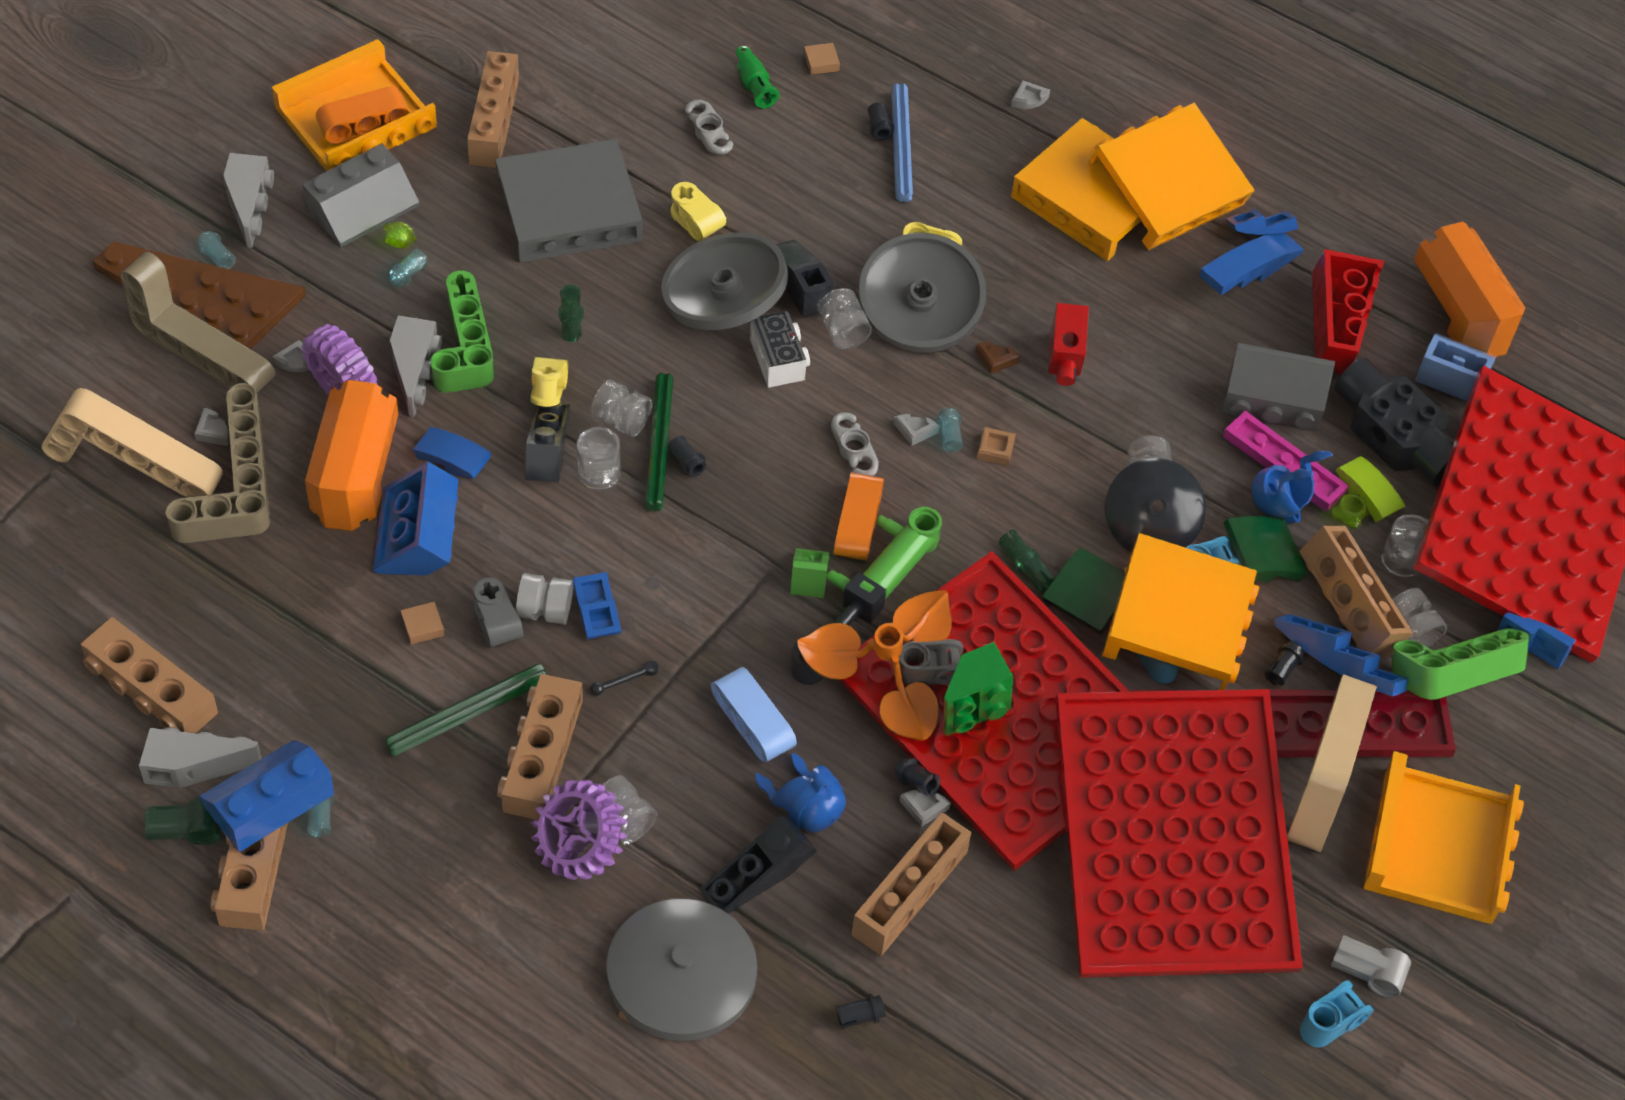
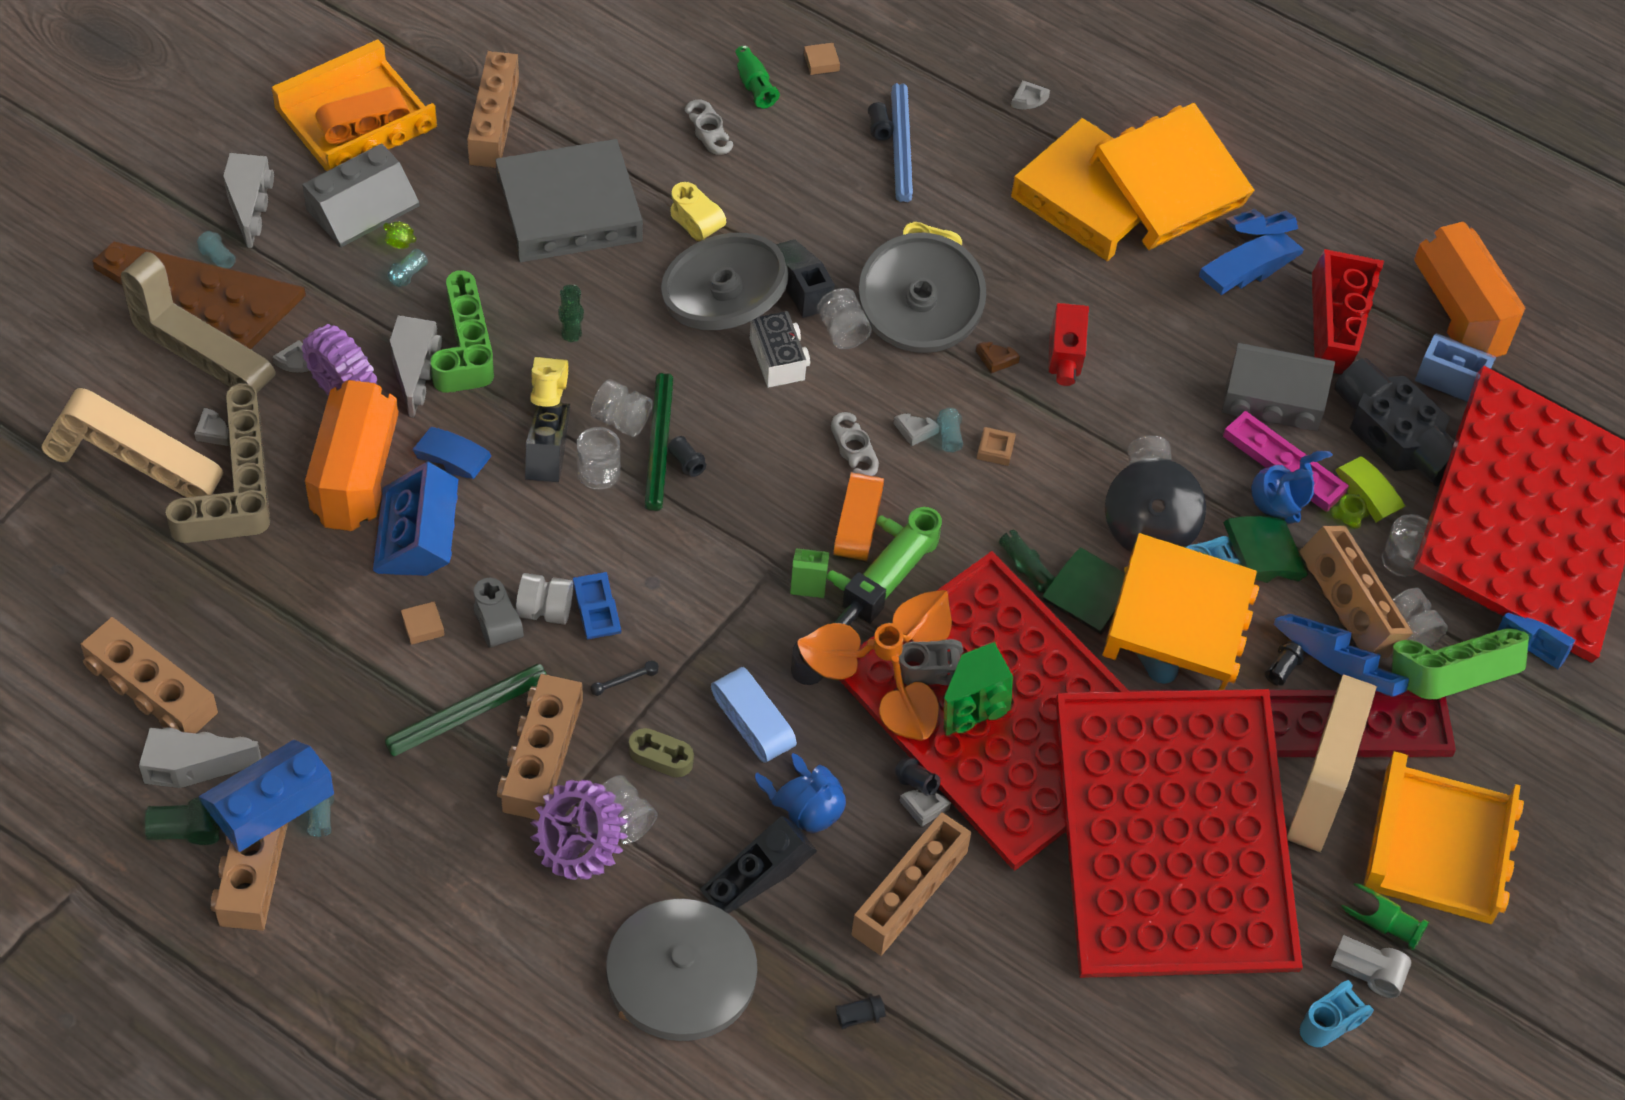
none -> olive beam [629,728,694,777]
none -> green piece [1341,883,1429,950]

